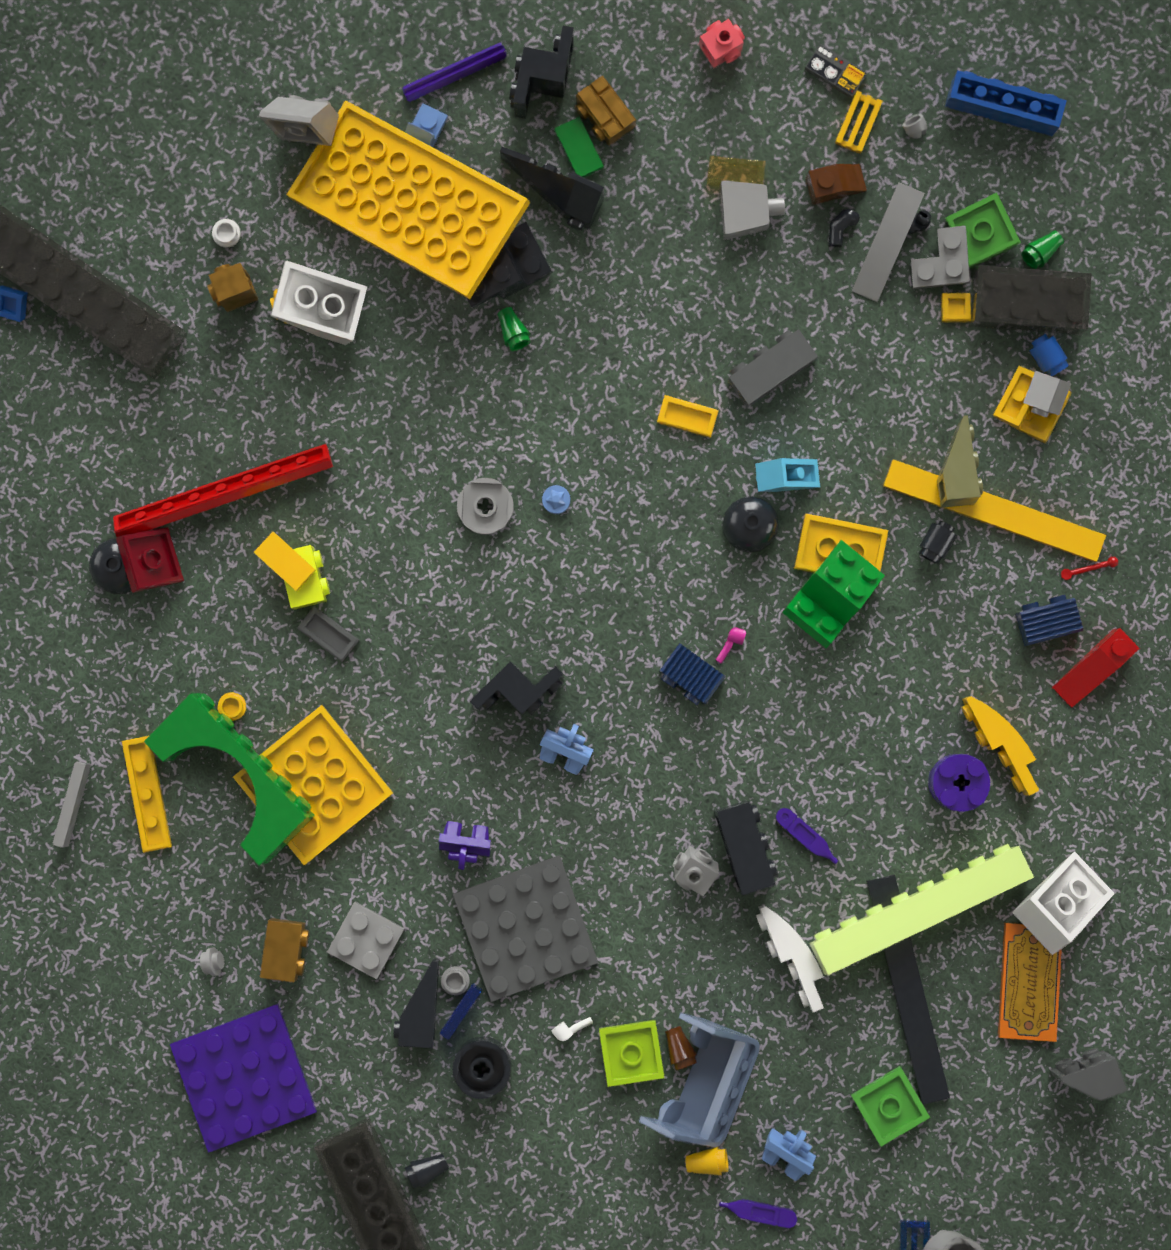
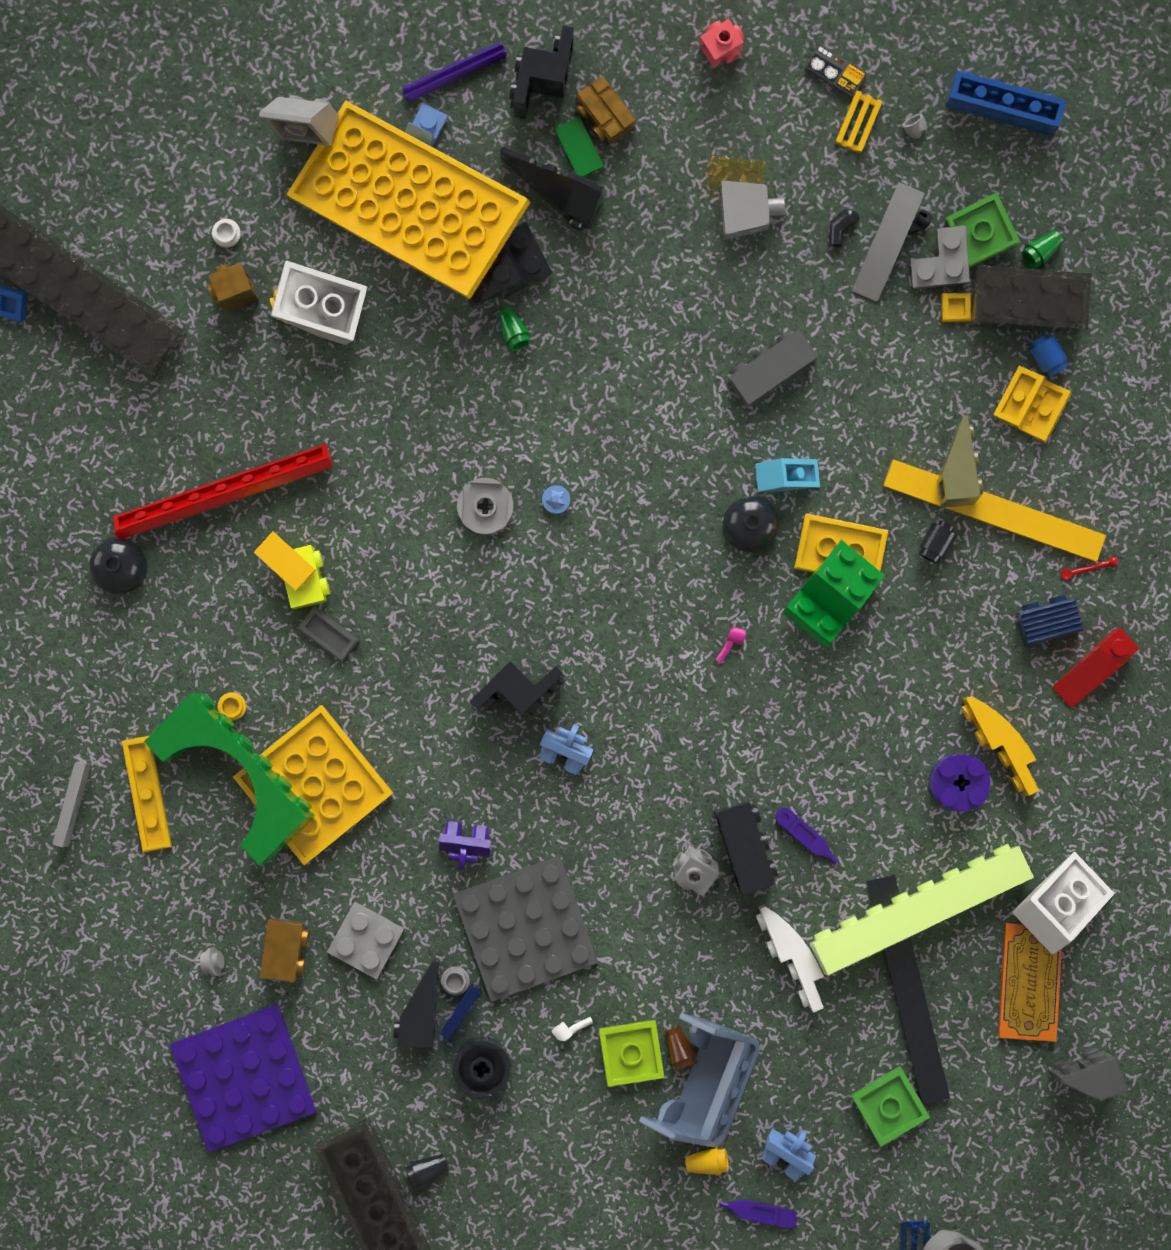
dark red tile [116,527,184,593] -> none
yellow tile [657,395,719,438] -> none
dark blue brick [659,643,726,705] -> none
reddish brown slope [806,164,867,205] -> none
light grey brick [1023,371,1071,417] -> none

